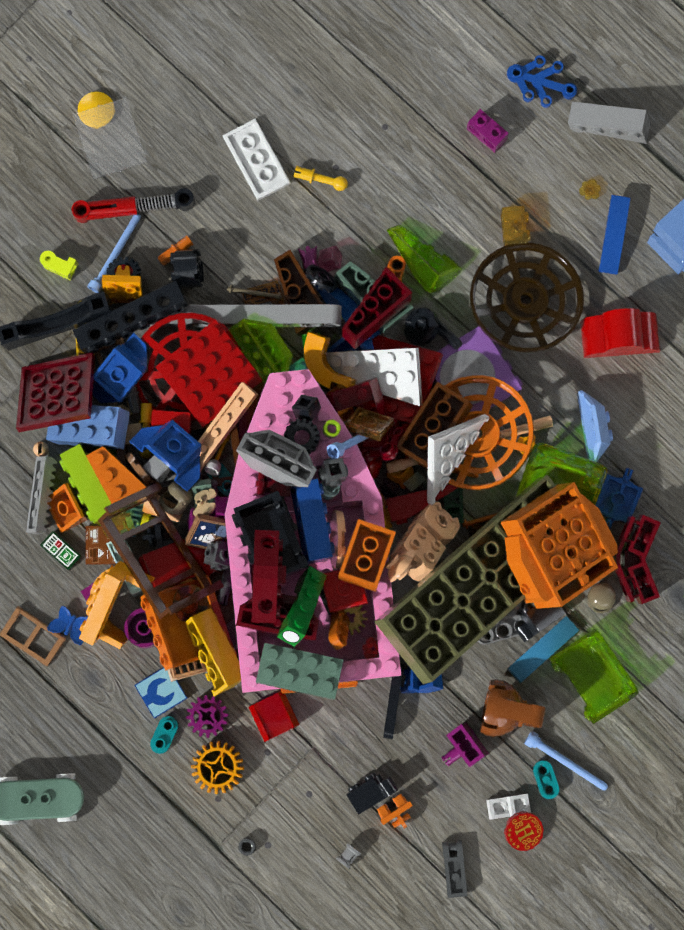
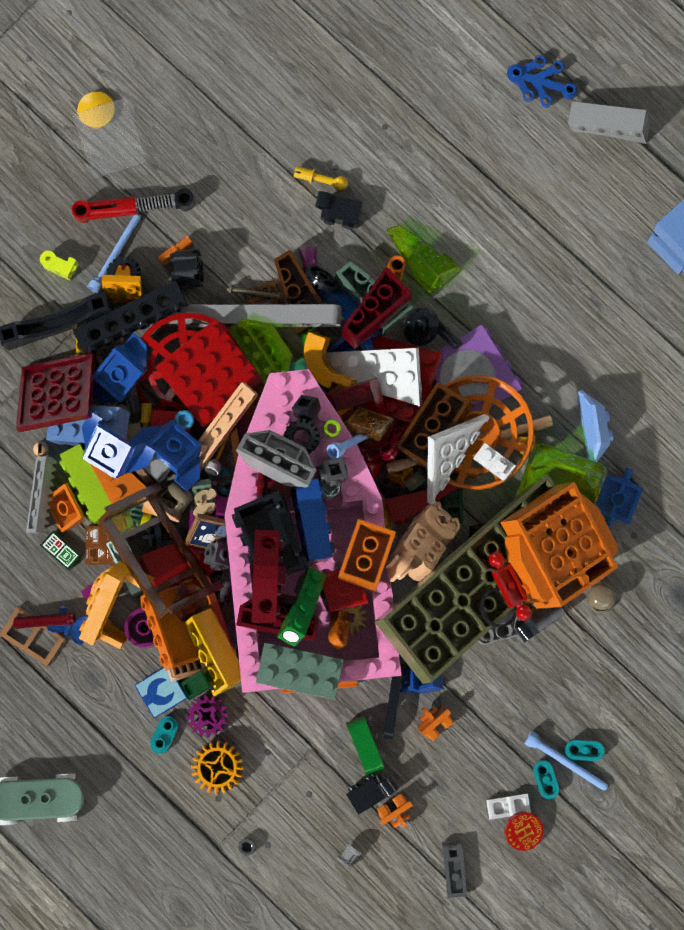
white tile [222,118,291,201] -> none
red slope [248,691,300,742] -> none
clear pink slope [318,245,342,272] -> none
light nougat tile [330,510,346,569] -> none
red plant [362,637,379,659] -> none
magenta brick [442,722,489,767] -> none
orange axle [462,513,497,529] -> none
magenta brick [467,109,508,153] -> none
dark brown dish [470,242,584,352] -> none
dark orange piece [480,679,546,737] -> none
clear yellow brick [500,206,531,246] -> none
dark azure slope [507,616,579,683] -> none
clear neon green windscreen [549,629,638,724] -> none
clear yellow plant [579,179,601,200] -> none
red brick [580,308,660,358] -> none
blue slope [598,195,630,275] -> none
dark red brick [613,515,661,604] -> none
none -> dark red axle [13,611,76,629]
none -> piece [82,411,156,479]
none -> dark azure tile [174,410,194,430]
none -> dark green tile [180,668,215,700]
none -> black hinge [315,191,362,229]
none -> green beam [346,716,385,775]
none -> orange hips [417,705,454,741]
none -> white hinge [473,443,516,482]
none -> black piece [480,587,517,627]
none -> red plate [489,552,532,621]
none -> teal plate [565,740,605,761]

